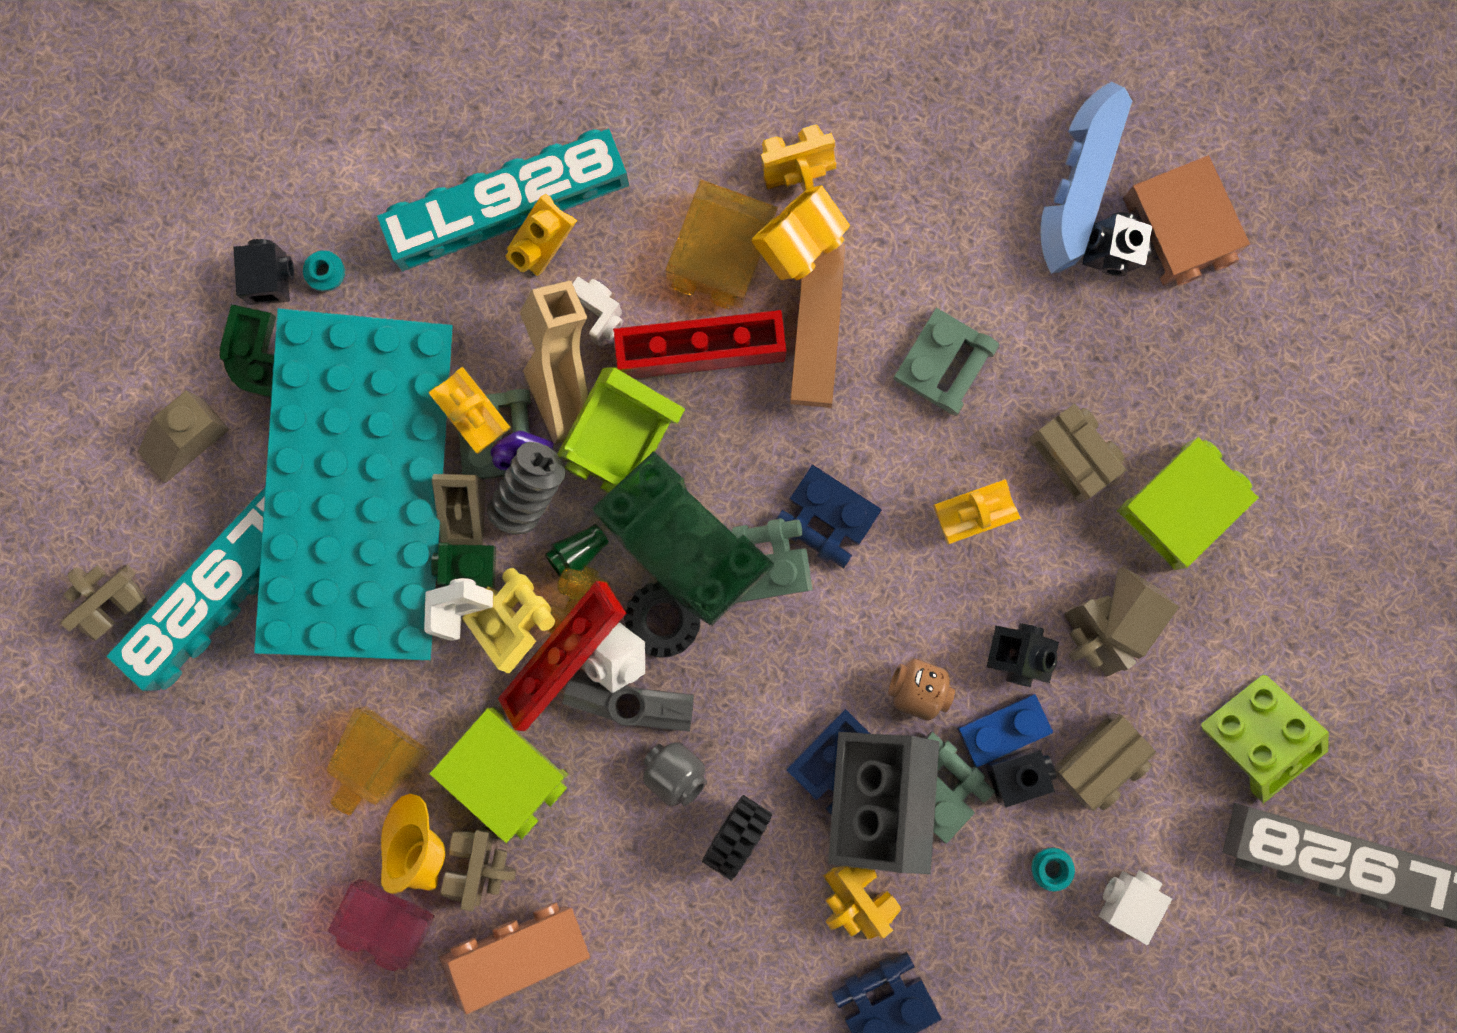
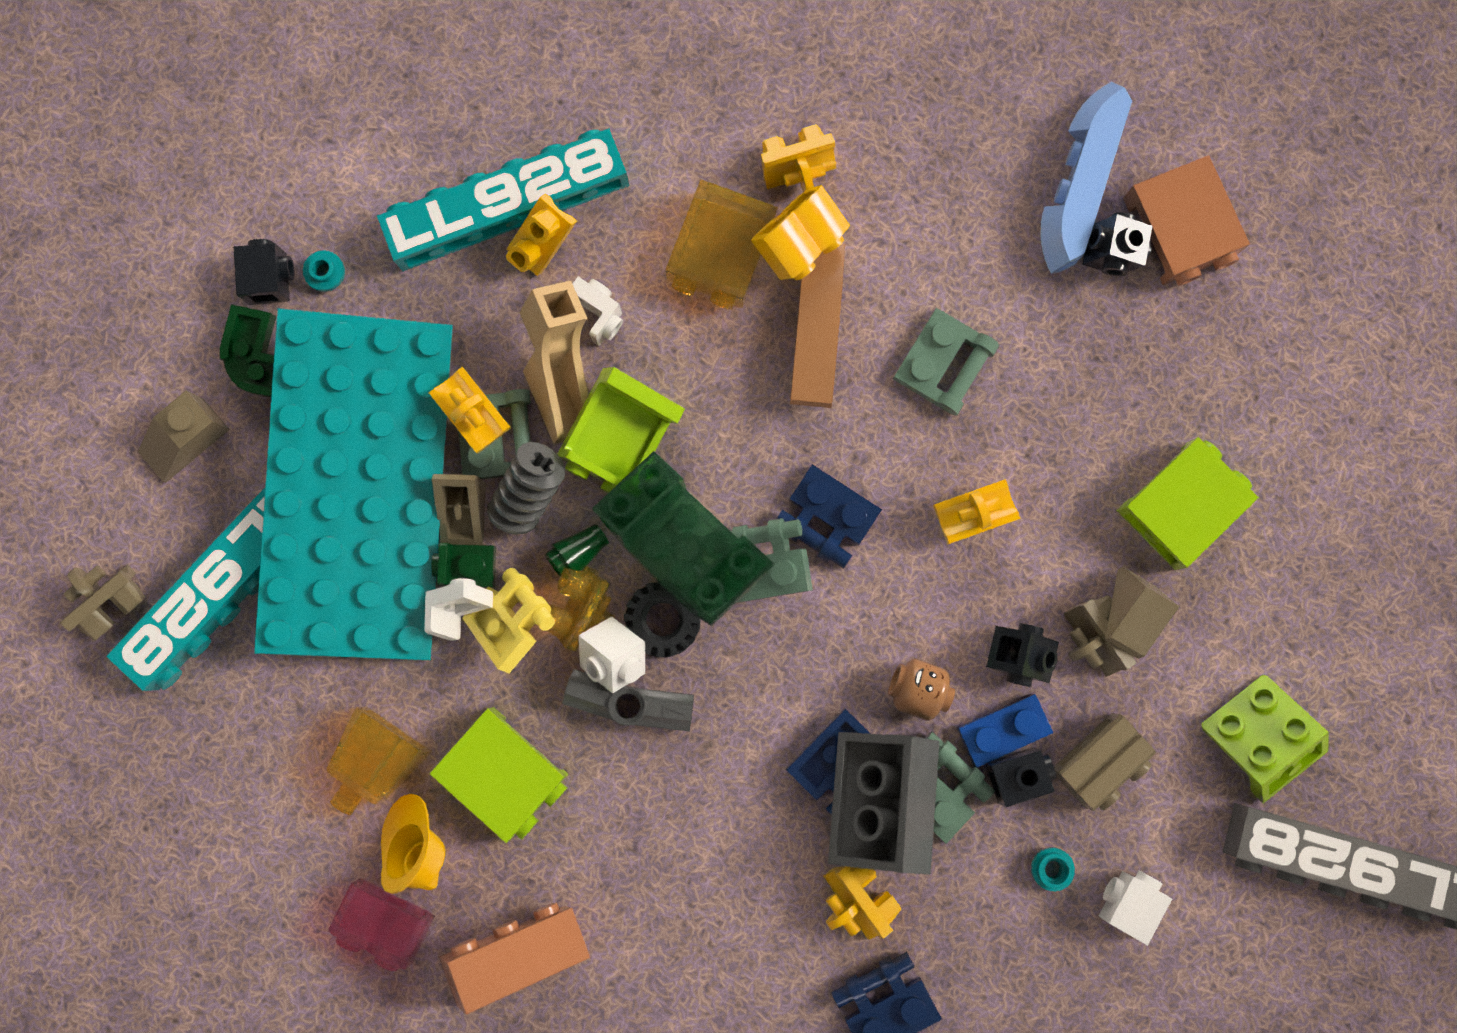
dark tan hips [440,826,516,912] -> none
dark purple arm [490,430,554,470] -> none
red tile [498,581,626,731] -> none
red brick [613,310,786,379] -> none
dark grey head [643,742,707,806] -> none
black tyre [702,795,773,881] -> none
dark tan brick [1029,403,1127,504] -> none

